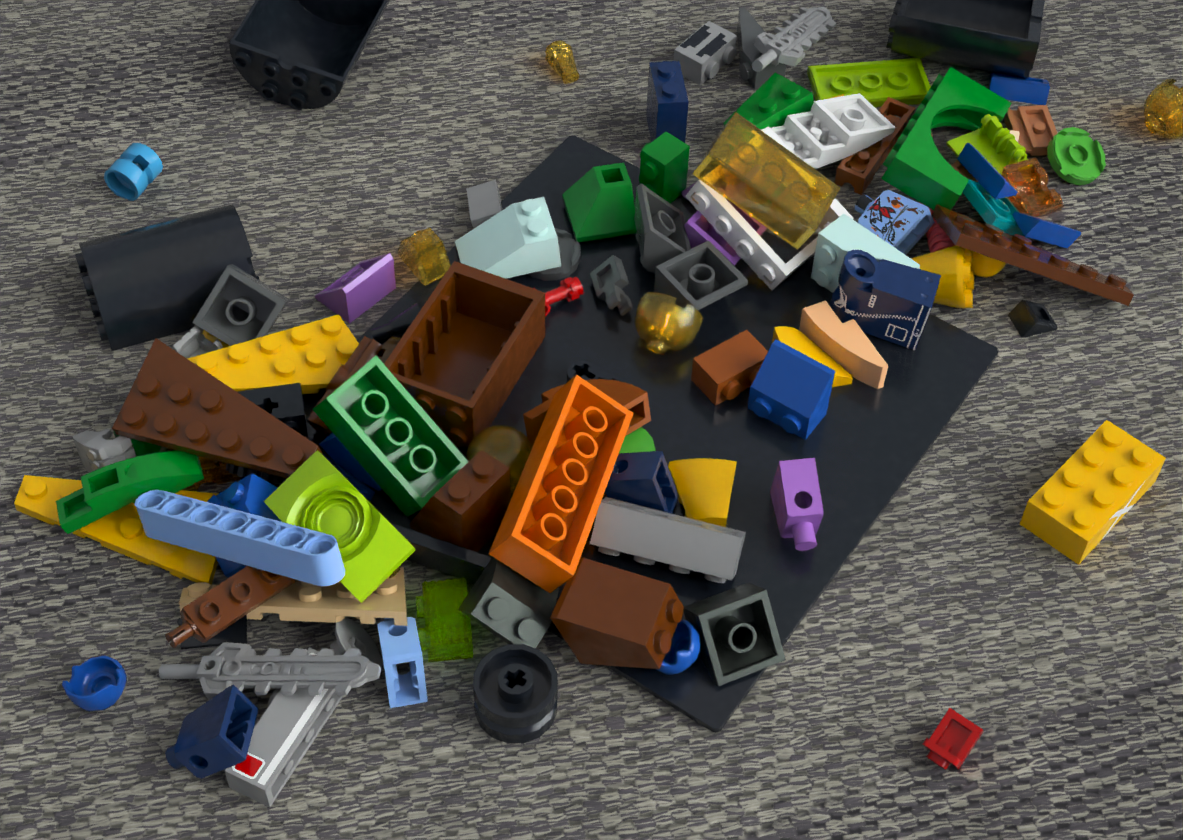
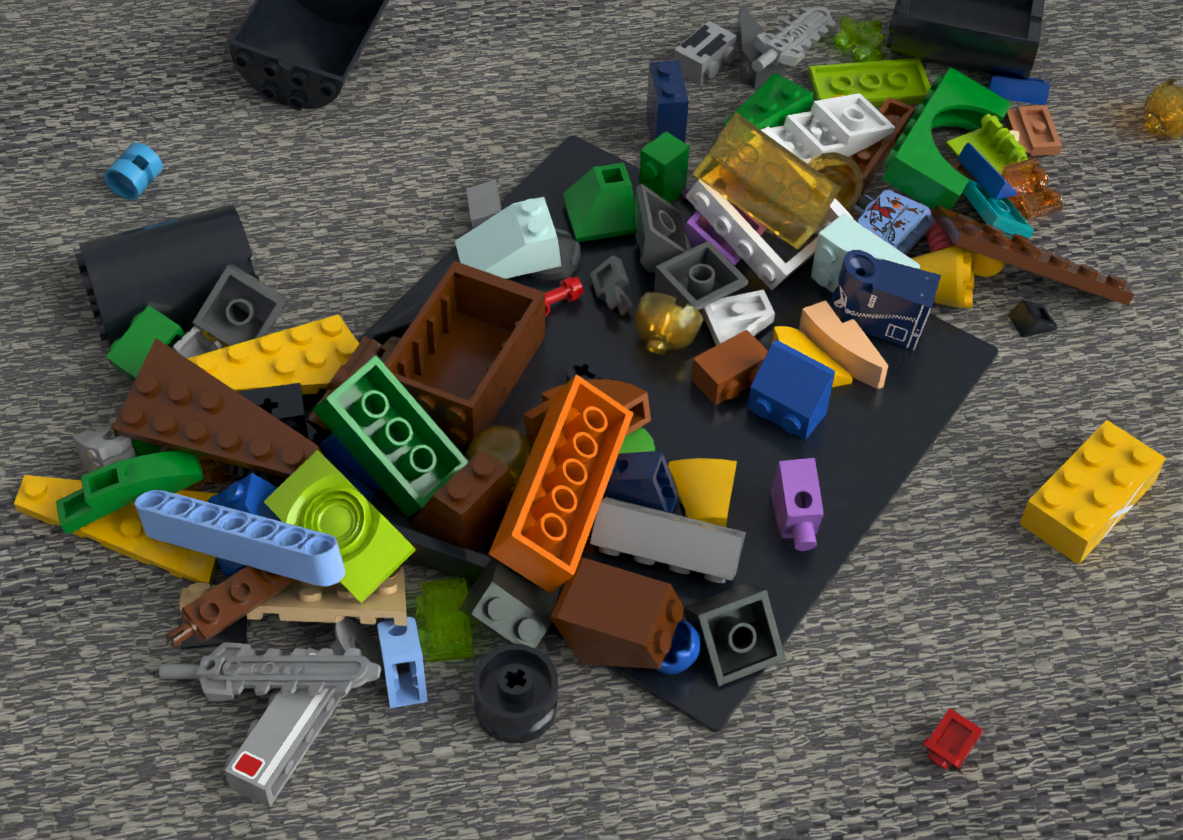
blue hair [62,655,127,712] -> none
dark blue torso [165,684,259,778] -> none
medium lavender slope [315,253,396,324] -> none
clear yellow slope [397,227,451,286] -> none
clear yellow cone [545,40,580,84] -> none
blue slope [1012,211,1081,248] -> none
bright green tile [1047,127,1106,186] -> none
none -> green brick [106,305,185,382]
none -> white wing [701,289,775,346]
none -> clear yellow cylinder [807,152,863,211]
none -> clear neon green hips [833,14,885,62]

